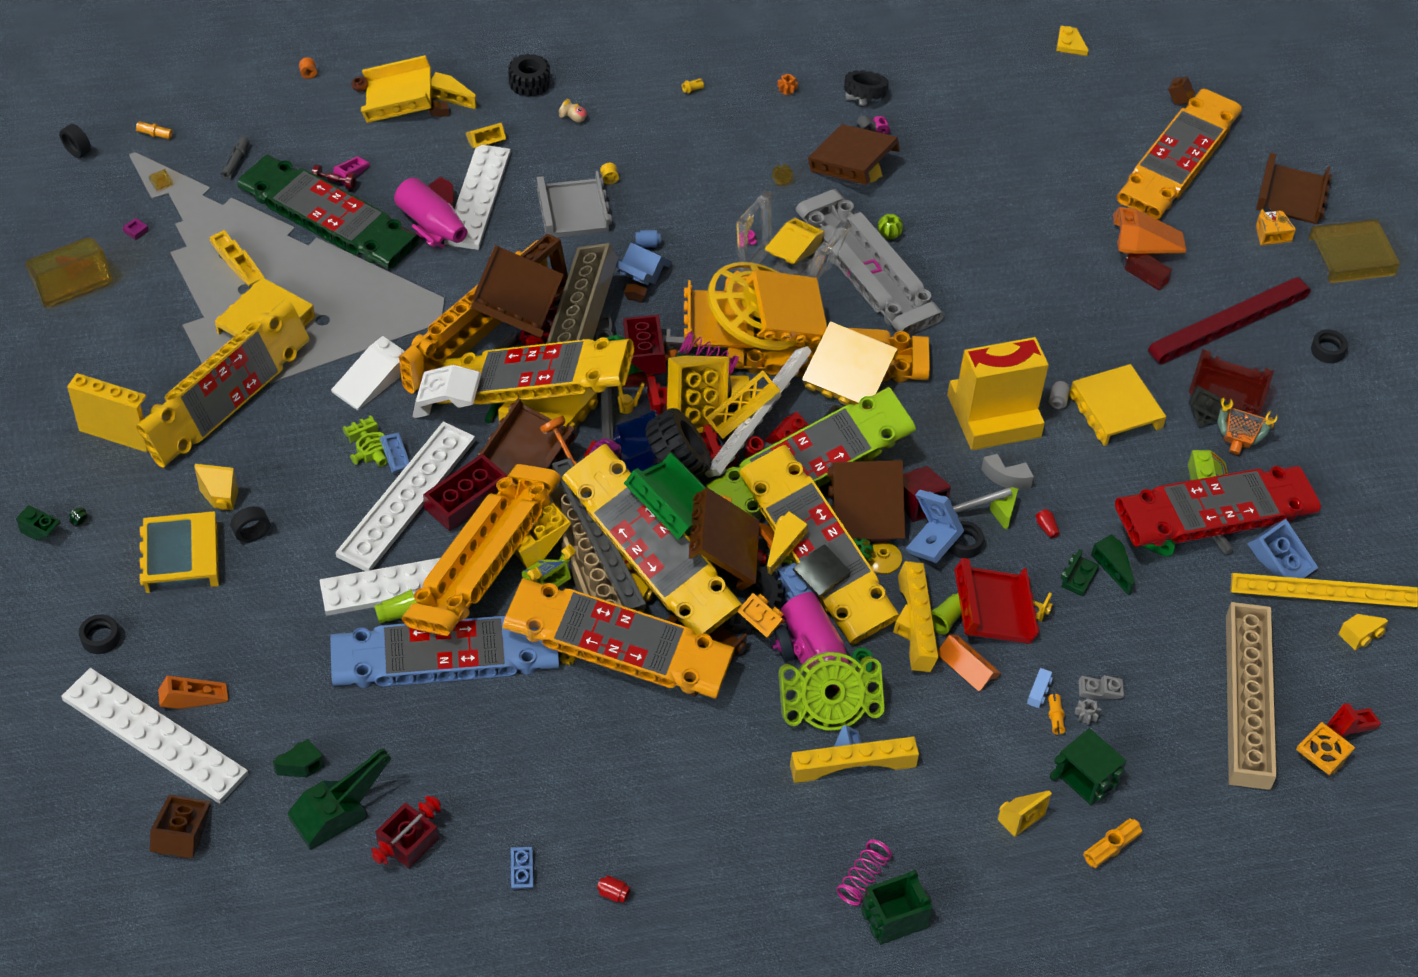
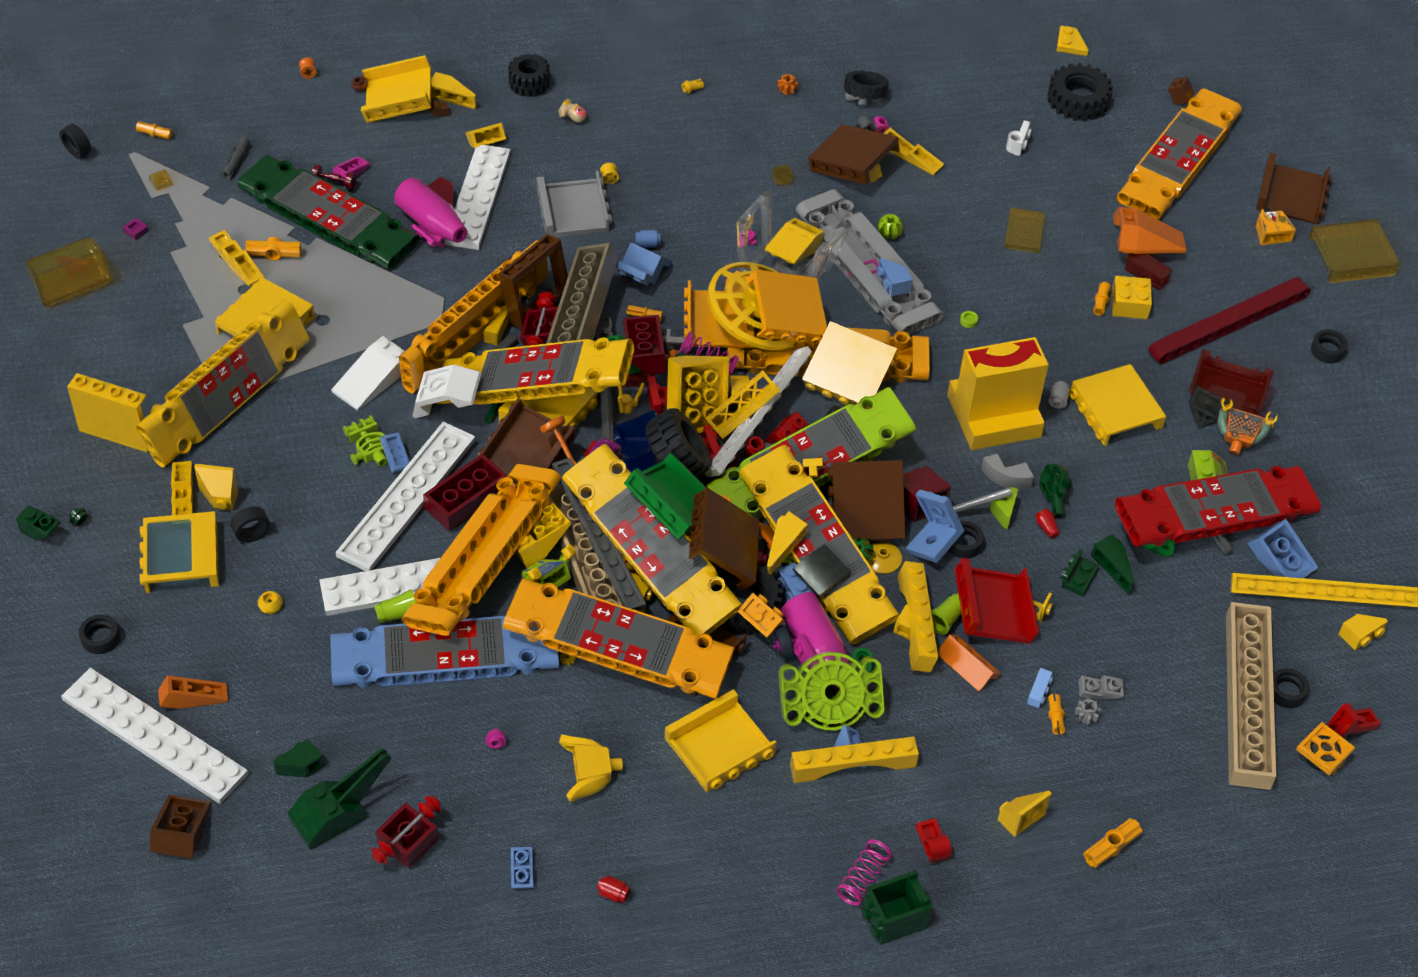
reddish brown bracket [469,245,564,338] -> none
reddish brown piece [624,284,647,303] -> none
dark green container [1050,728,1127,806] -> none
none -> yellow slope [171,461,193,525]
none -> light orange piece [245,237,302,261]
none -> yellow plate [257,591,283,614]
none -> yellow slope [483,307,509,346]
none -> dark pink plate [485,729,506,749]
none -> yellow torso [559,734,623,803]
none -> light orange axle [626,305,663,323]
none -> yellow panel [665,689,776,792]
none -> yellow tile [803,458,823,478]
none -> medium blue slope [876,258,913,296]
none -> yellow slope [883,128,944,176]
none -> red plate [915,818,951,864]
none -> lime tile [960,311,978,328]
none -> clear yellow tile [1004,207,1045,254]
none -> white plate [1006,120,1032,156]
none -> dark green pin [1039,463,1072,518]
none -> black tyre [1047,63,1113,122]
none -> light orange pin [1093,282,1110,316]
none -> yellow brick [1111,276,1152,319]
none -> black tyre [1273,668,1309,708]

